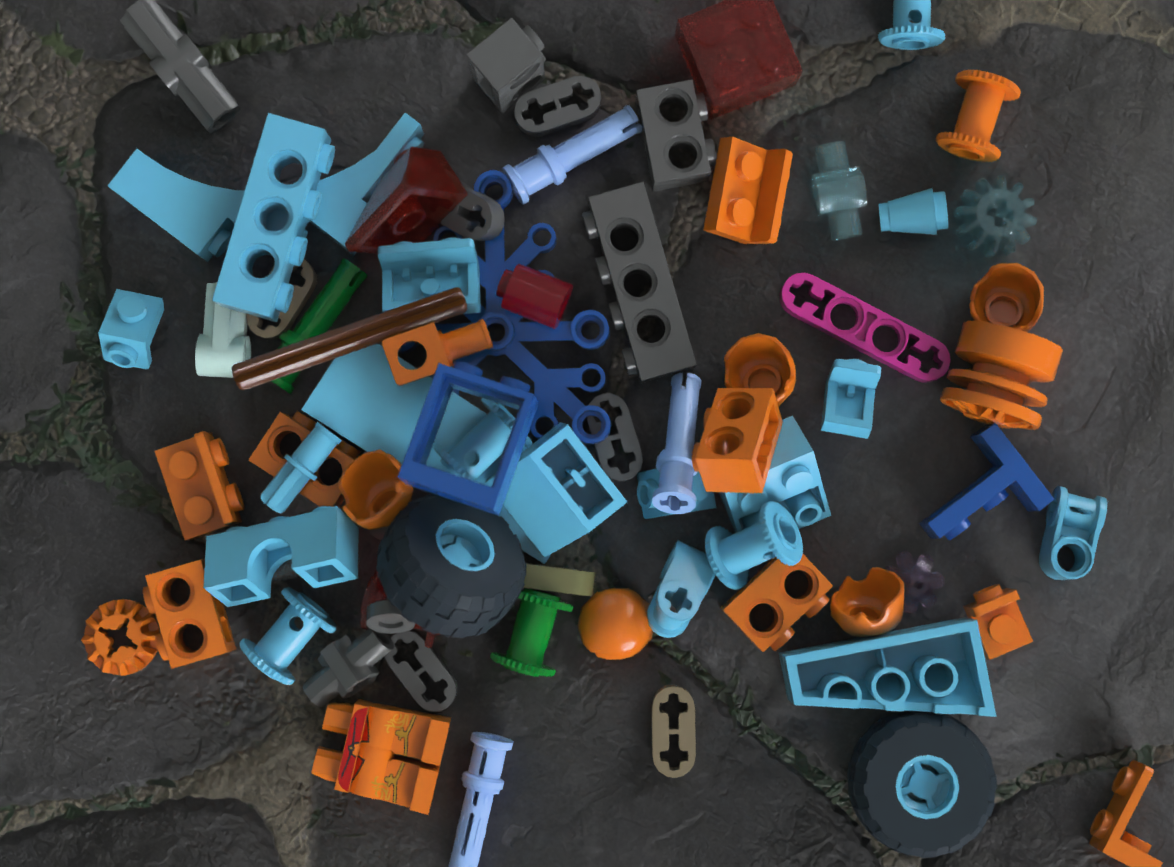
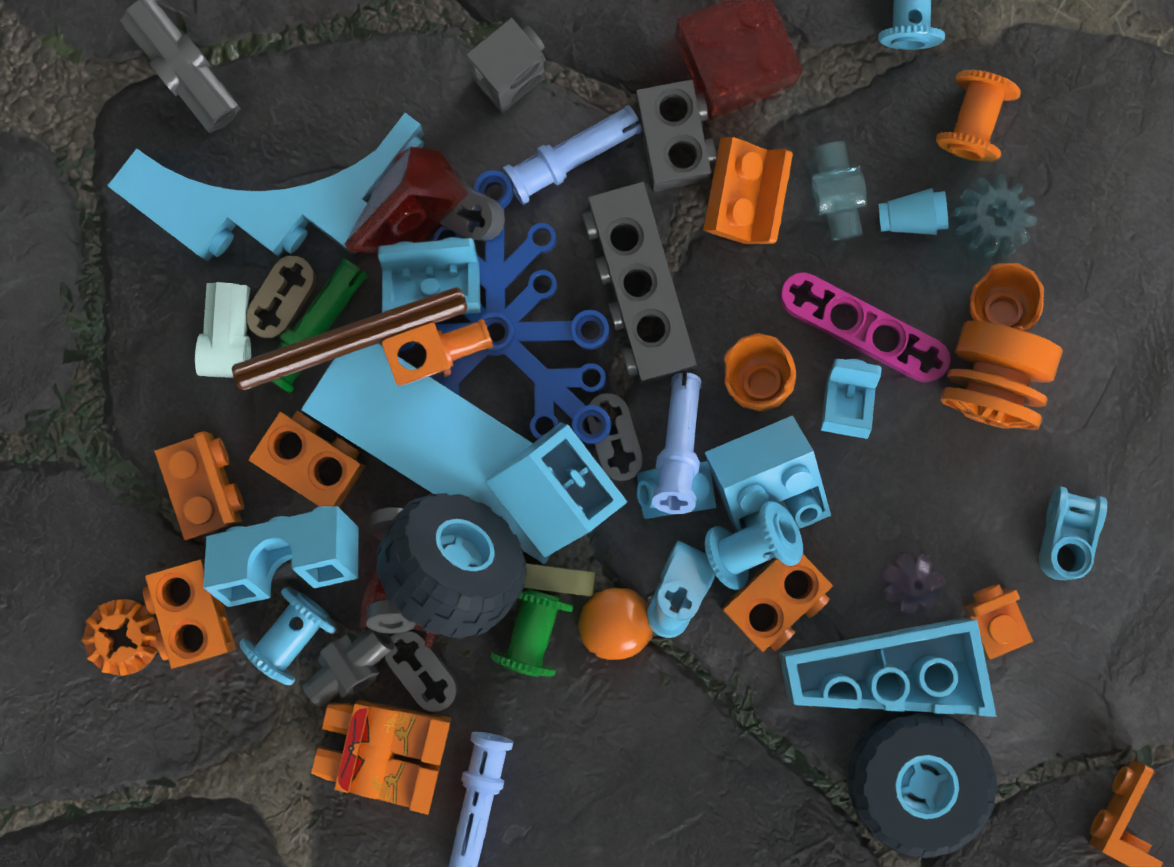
medium azure bracket [98,289,164,370] -> none
medium azure brick [212,113,335,322] -> none
medium azure axle [260,422,342,513] -> none
orange hair [338,450,414,530] -> none
blue window [398,361,539,516] -> none
medium azure hose [434,398,532,482] -> none
dark red brick [496,264,573,329] -> none
dark grey beam [514,76,601,137] -> none
dark tan beam [651,684,696,778] -> none
orange brick [692,388,783,493] -> none
orange hair [830,567,904,638] -> none
blue bracket [919,423,1055,540] -> none

